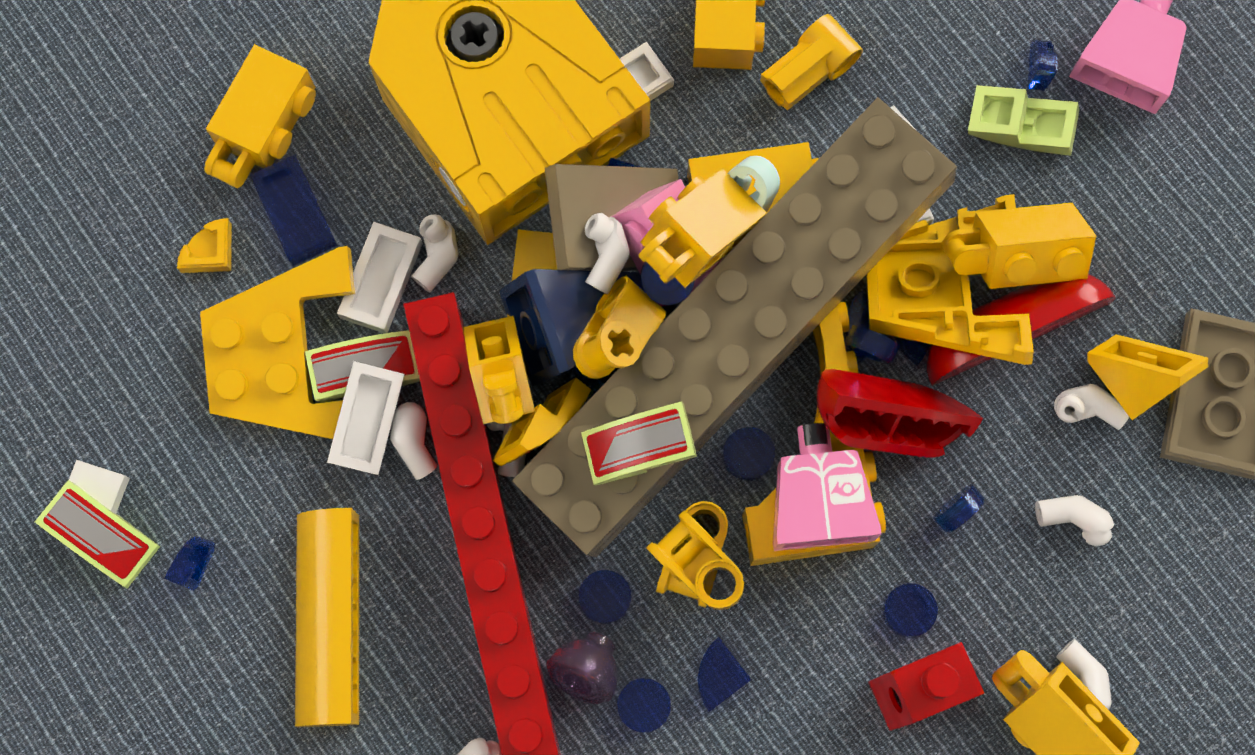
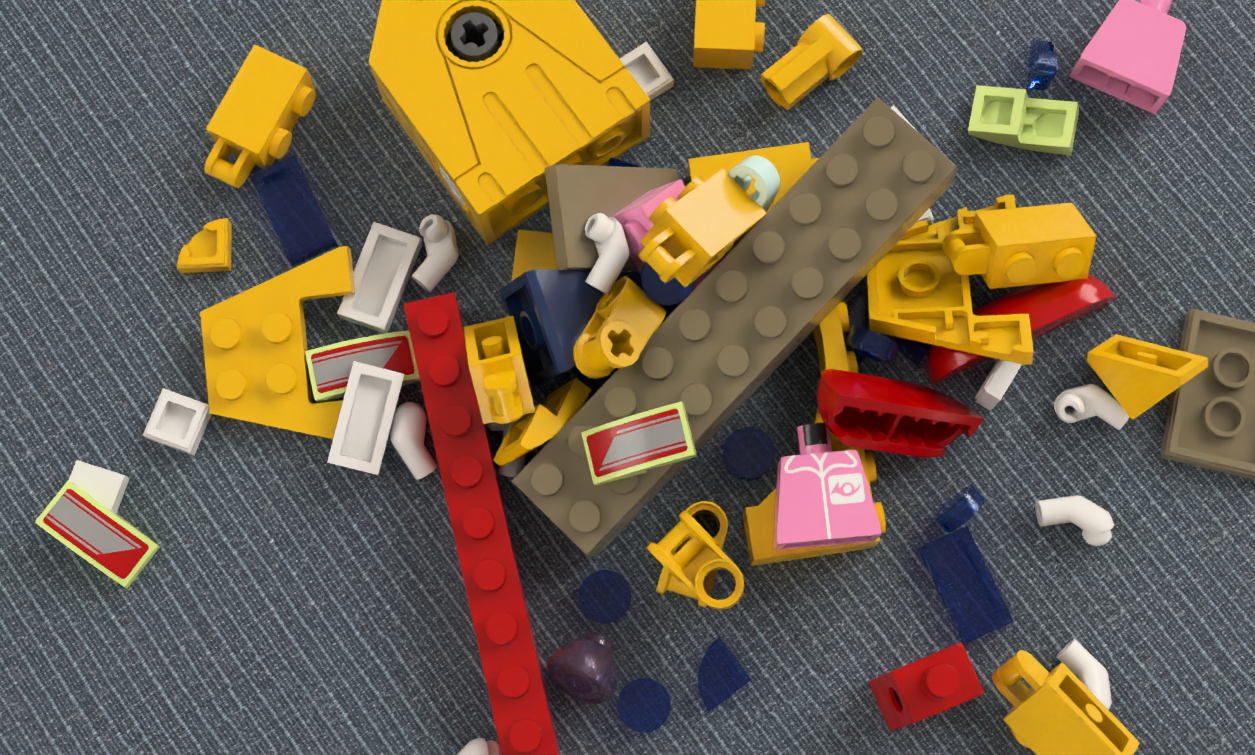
clear blue tile [164,536,216,591] -> none
yellow brick [295,508,359,727] -> none
clear blue tile [883,583,938,638] -> none
none -> white tile [143,388,212,456]
none -> clear blue tile [918,526,1014,645]
none -> white tile [975,359,1022,411]

